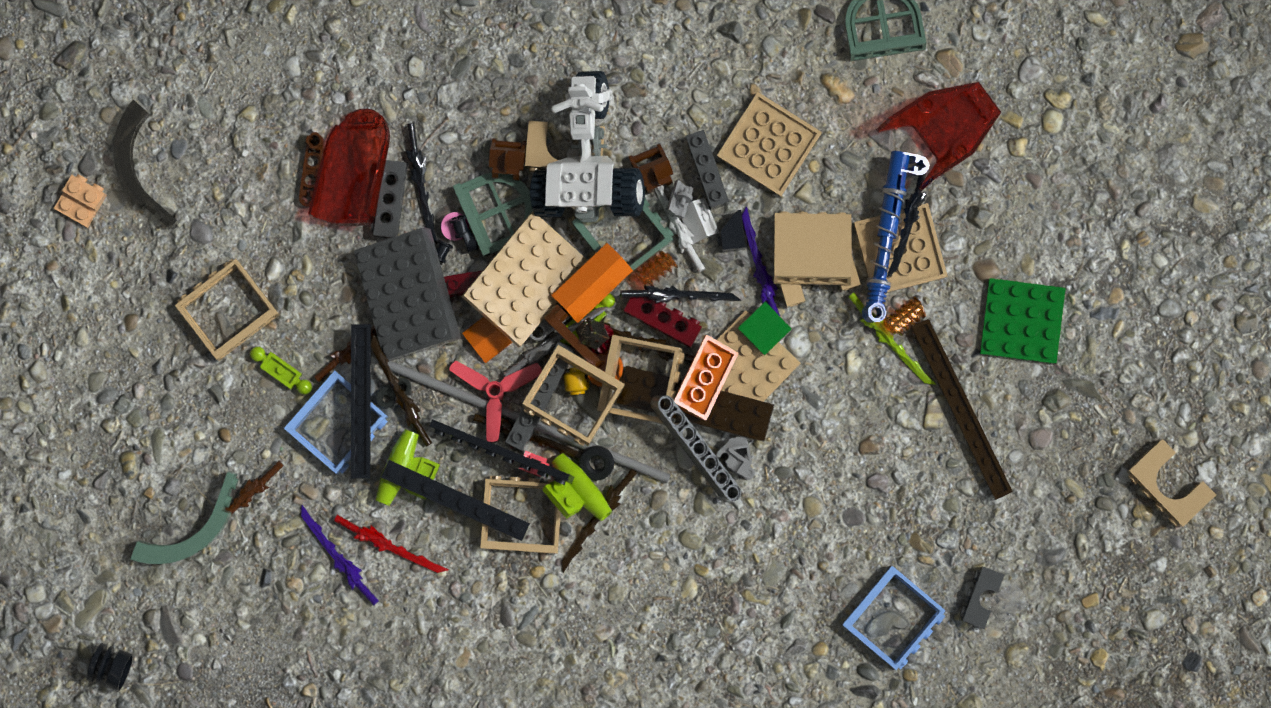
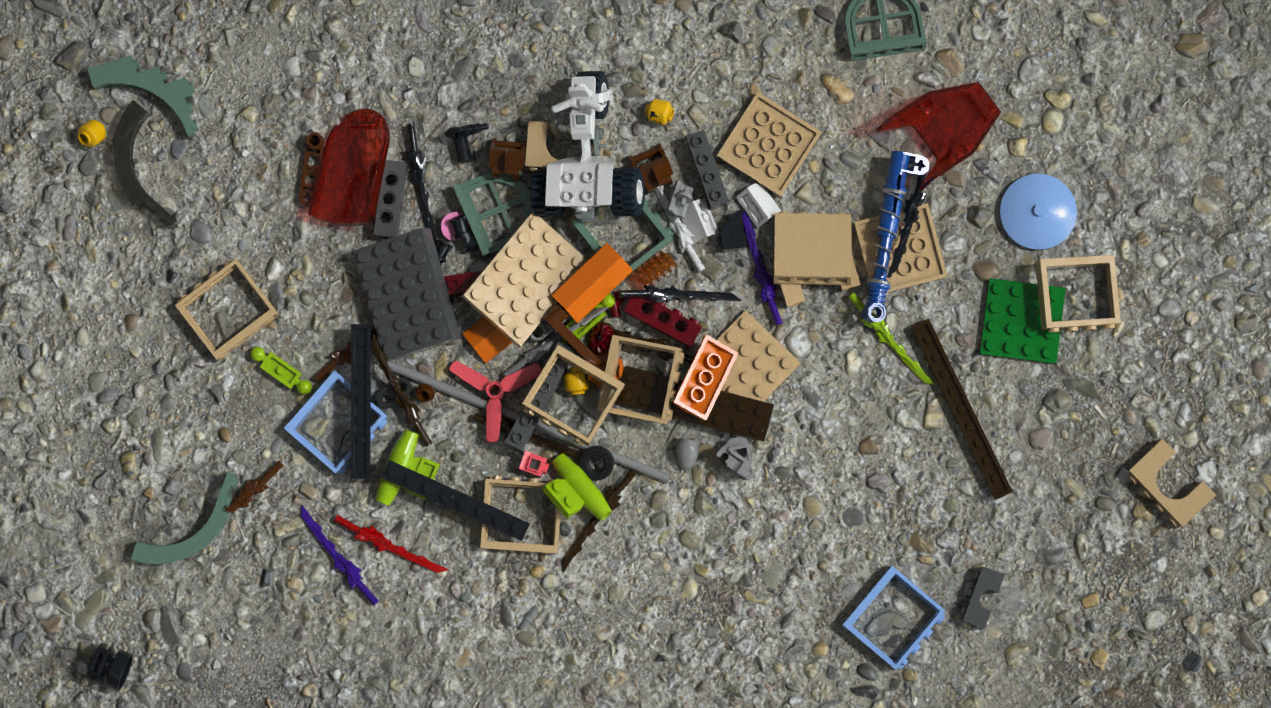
light nougat plate [54,174,107,228] -> none
black plate [430,419,574,485] -> none
clear smoke brick [575,317,609,350] -> none
dark grey beam [651,395,741,502] -> none
green tile [738,302,792,356] -> none
clear orange piece [884,296,926,336] -> none
none -> yellow head [77,119,106,148]
none -> sand green arch [87,55,199,139]
none -> reddish brown plate [416,384,435,402]
none -> black piece [445,123,489,164]
none -> dark red arm [610,290,626,318]
none -> yellow head [645,98,674,125]
none -> white panel [736,182,781,228]
none -> light blue dish [999,174,1077,250]
none -> tan window [1035,255,1121,333]

